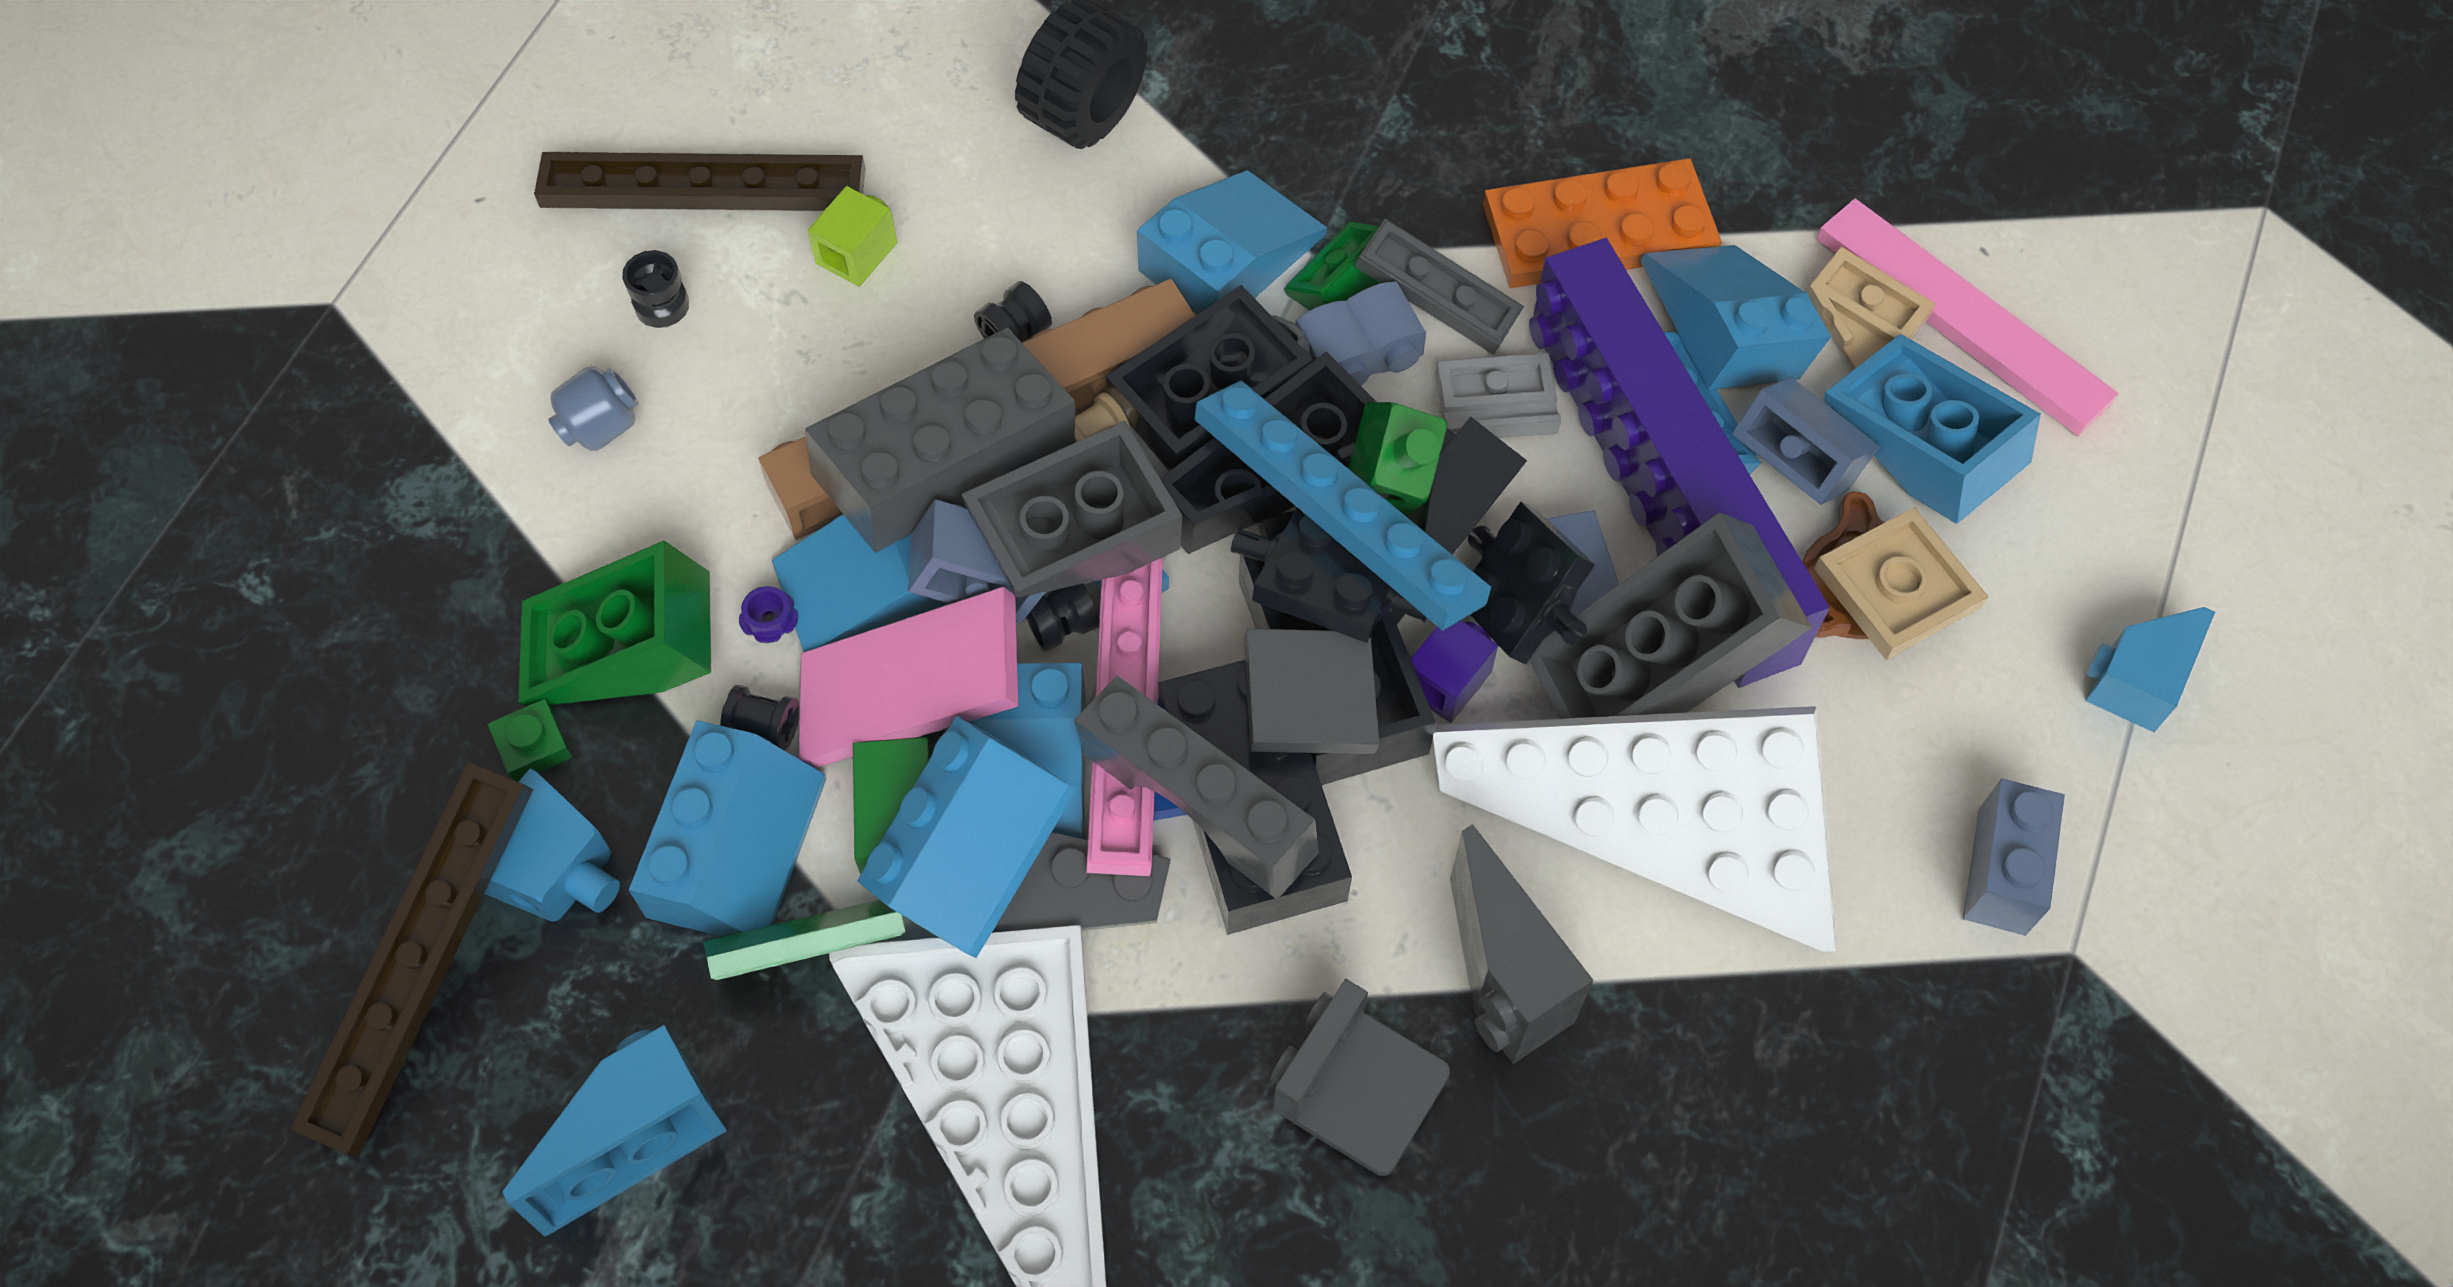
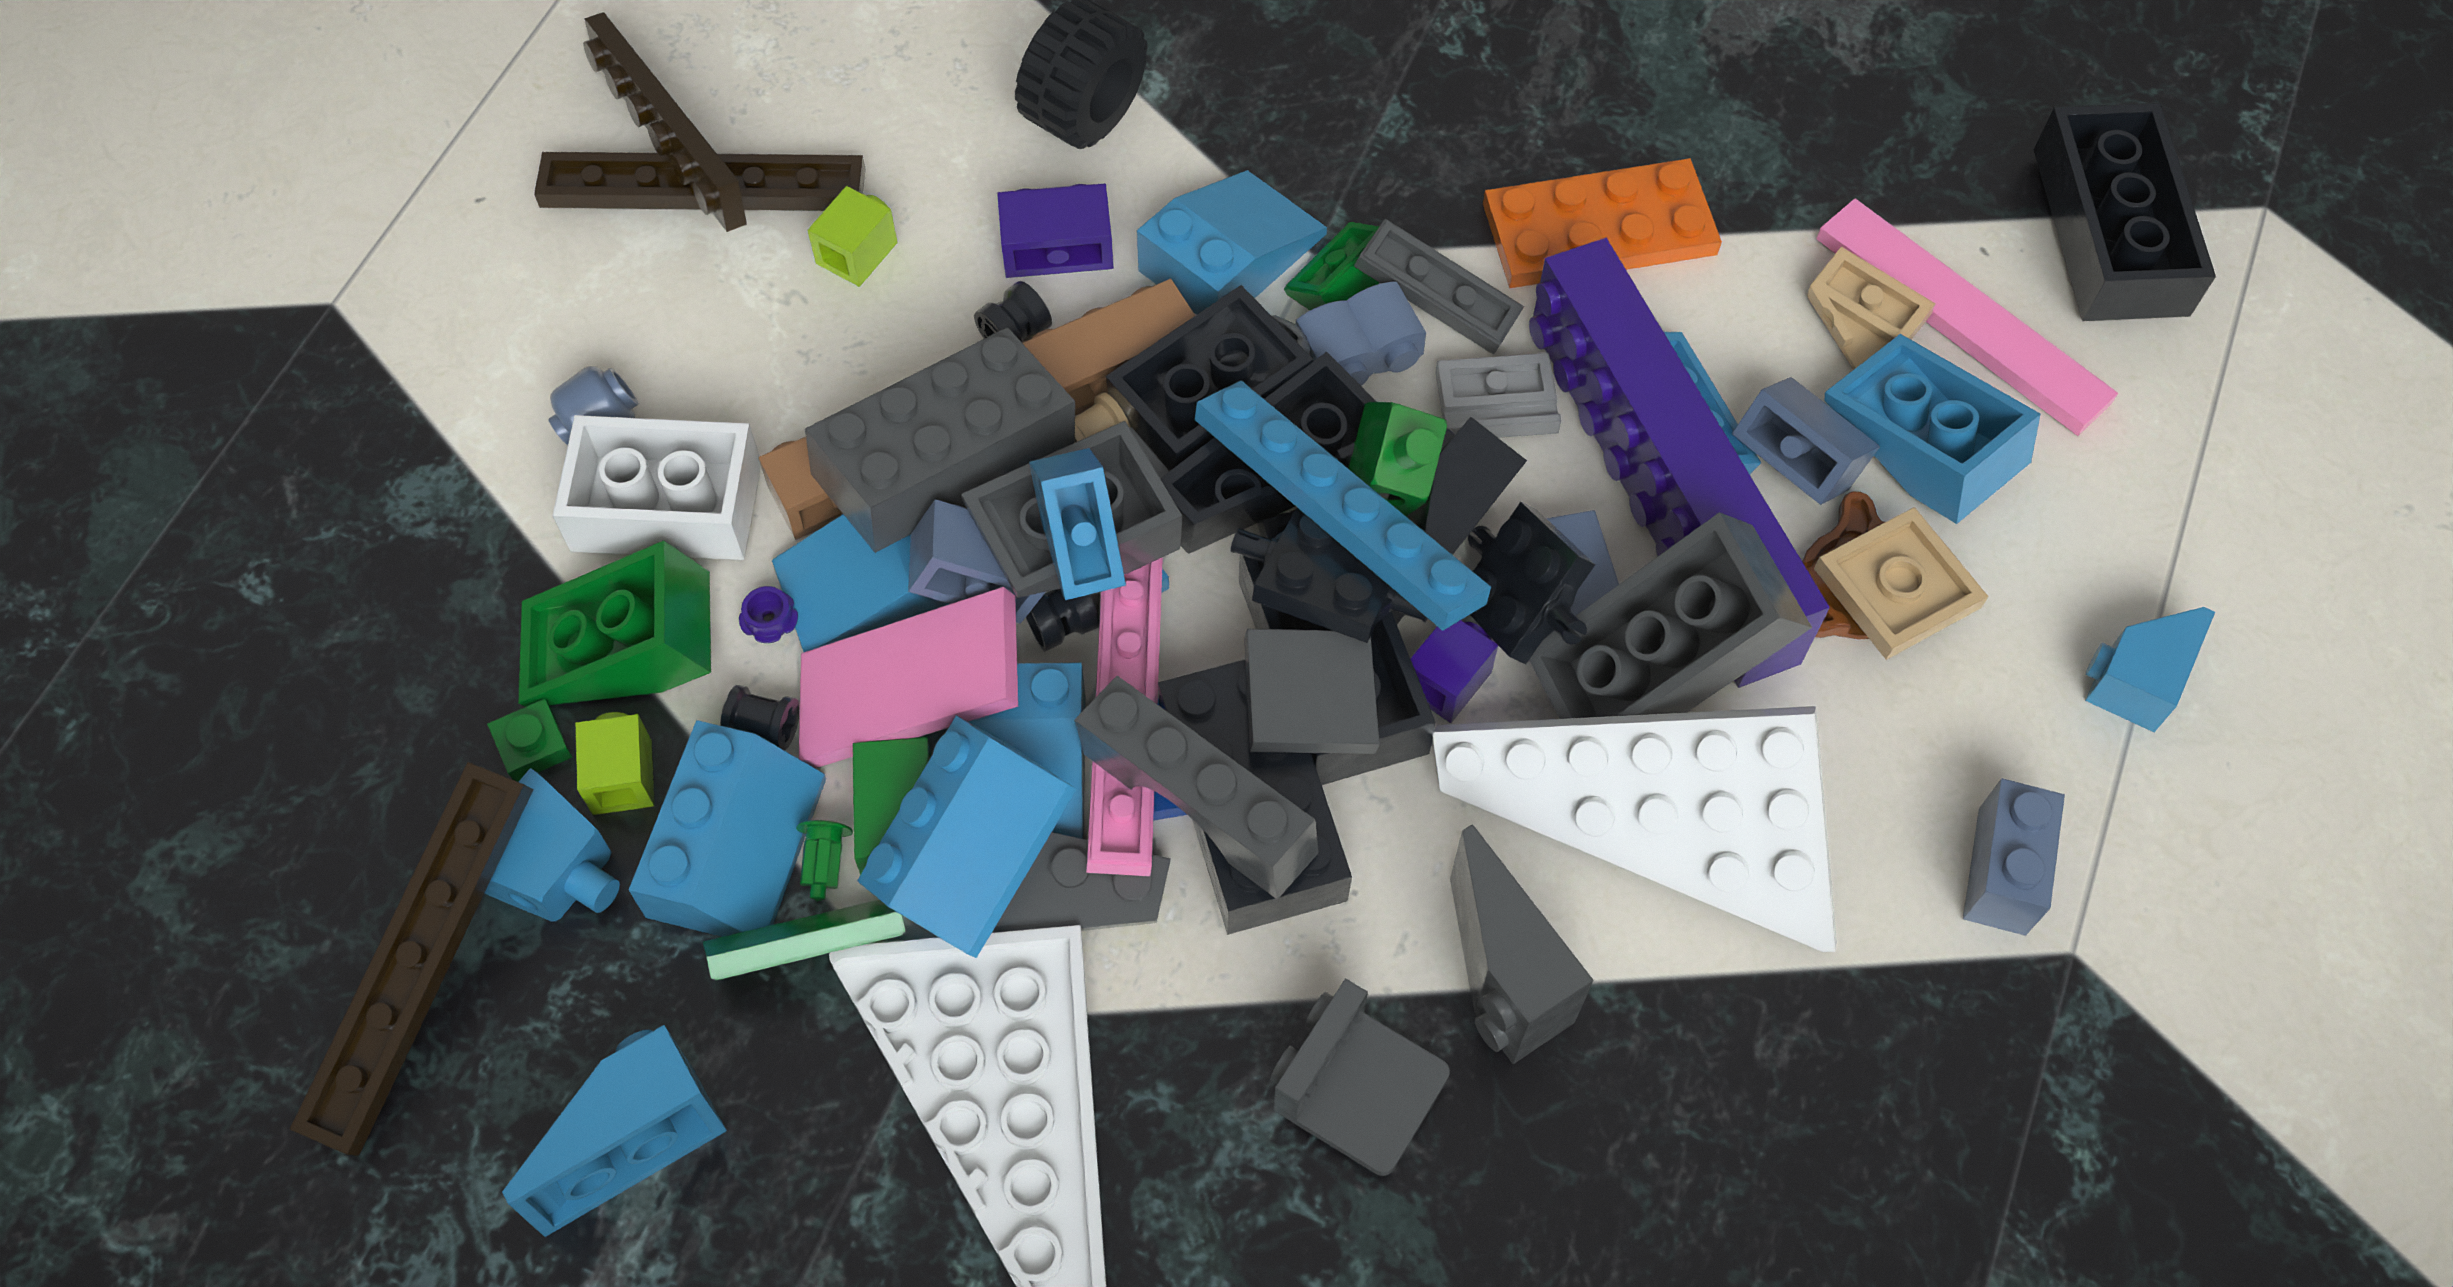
black wheel [622,250,689,328] -> none
dark azure slope [1640,245,1831,390] -> none
none -> white brick [552,415,761,560]
none -> lime brick [575,712,655,815]
none -> dark brown plate [583,12,747,232]
none -> green piece [796,820,853,901]
none -> dark purple brick [997,183,1114,278]
none -> dark azure slope [1029,448,1126,600]
none -> black brick [2033,103,2216,321]

